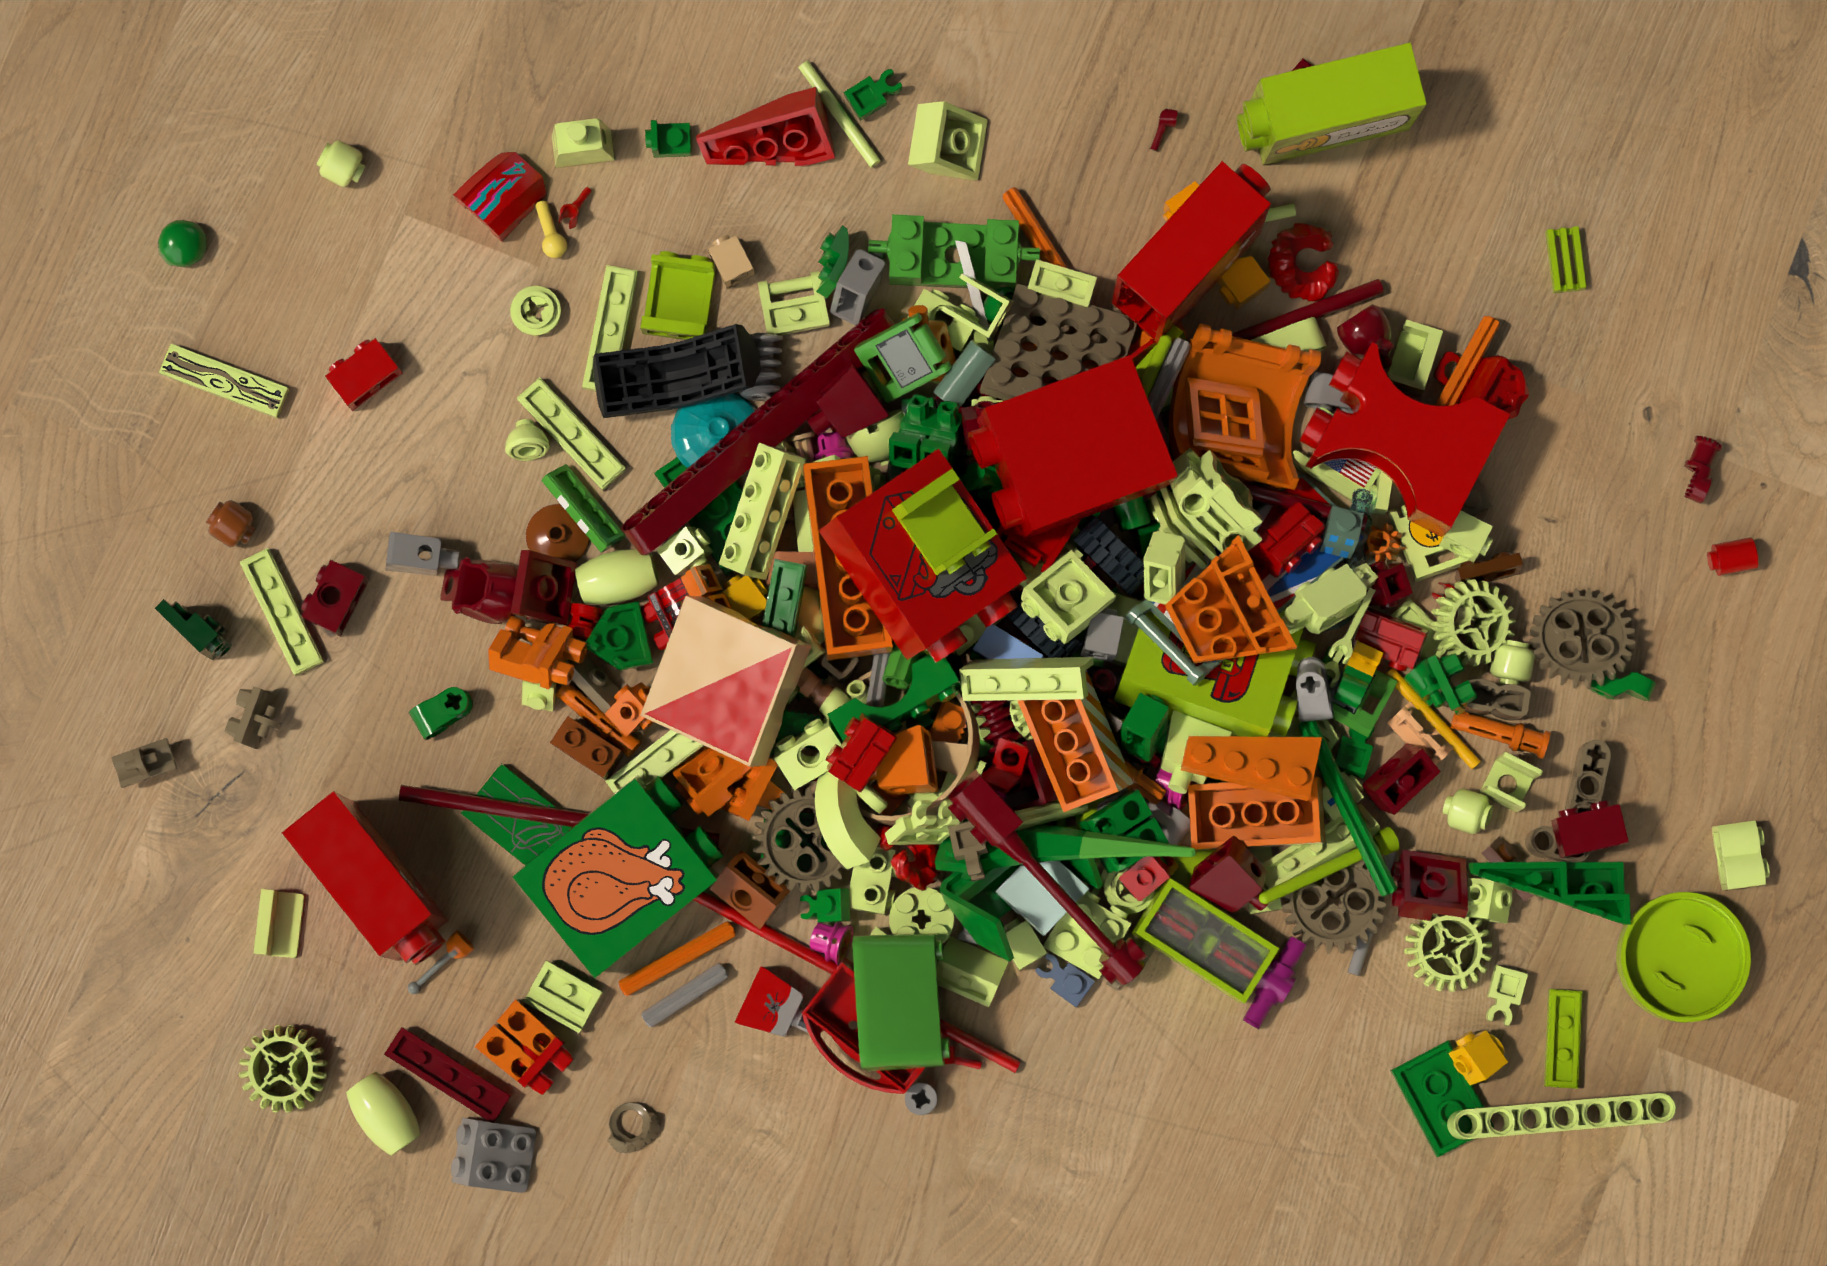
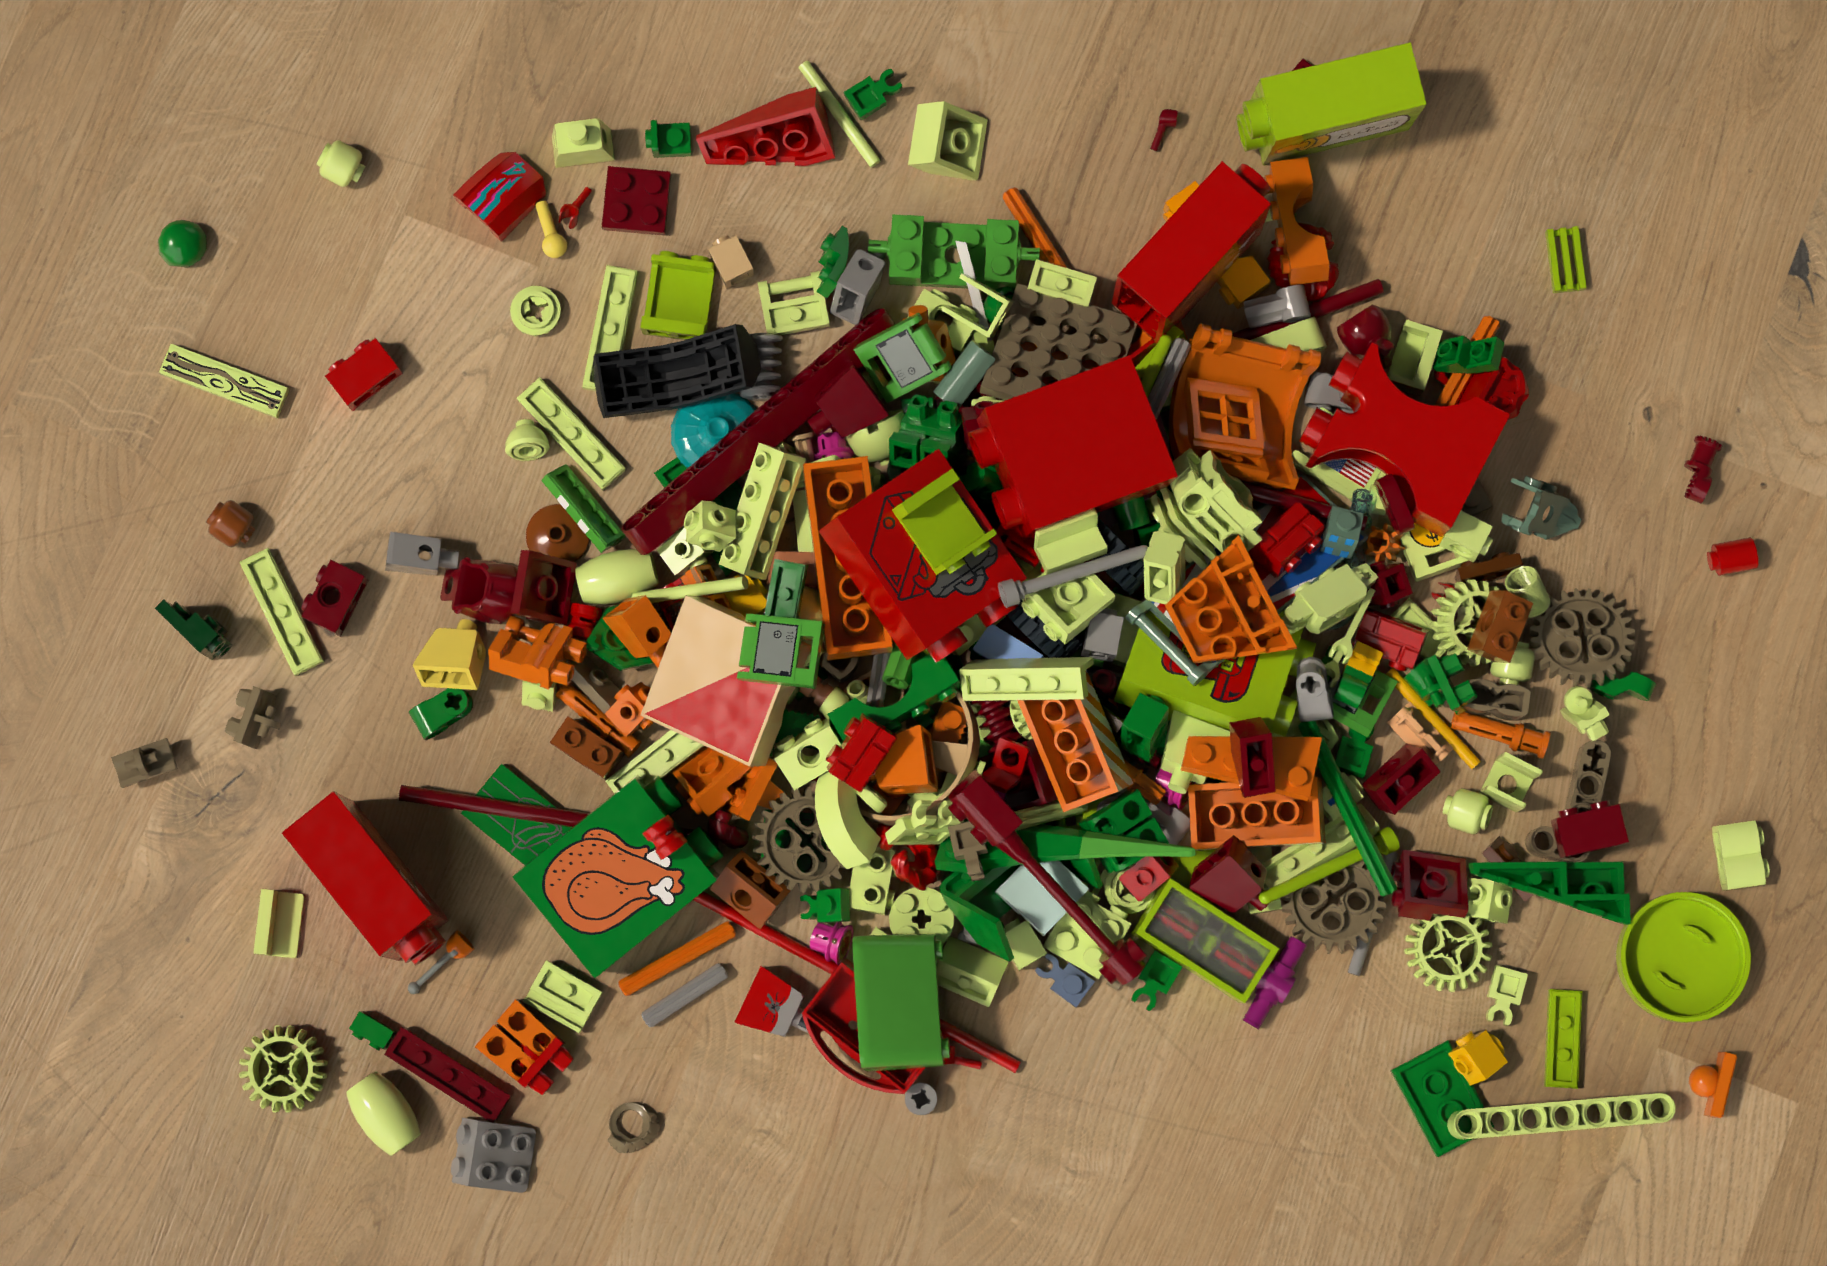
none -> green piece [349,1011,397,1051]
none -> light yellow torso [413,619,486,690]
none -> dark red plate [602,166,671,236]
none -> orange torso [602,595,671,668]
none -> yellowish green bar [631,576,748,603]
none -> red wheel [642,814,687,860]
none -> yellowish green brick [684,500,736,552]
none -> dark red arm [707,810,749,849]
none -> container [737,614,825,689]
none -> light grey piece [998,545,1148,608]
none -> yellowish green panel [1034,509,1108,575]
none -> green plate [1131,950,1182,1011]
none -> dark red slope [1229,717,1276,798]
none -> light grey piece [1244,285,1311,329]
none -> orange arch [1264,157,1330,285]
none -> dark red beam [1375,474,1415,536]
none -> green slope [1433,336,1505,373]
none -> dark orange brick [1467,590,1533,663]
none -> sand green piece [1501,476,1582,540]
none -> yellowish green piece [1505,566,1550,618]
none -> yellowish green hips [1560,686,1609,741]
none -> orange tile [1689,1052,1737,1118]

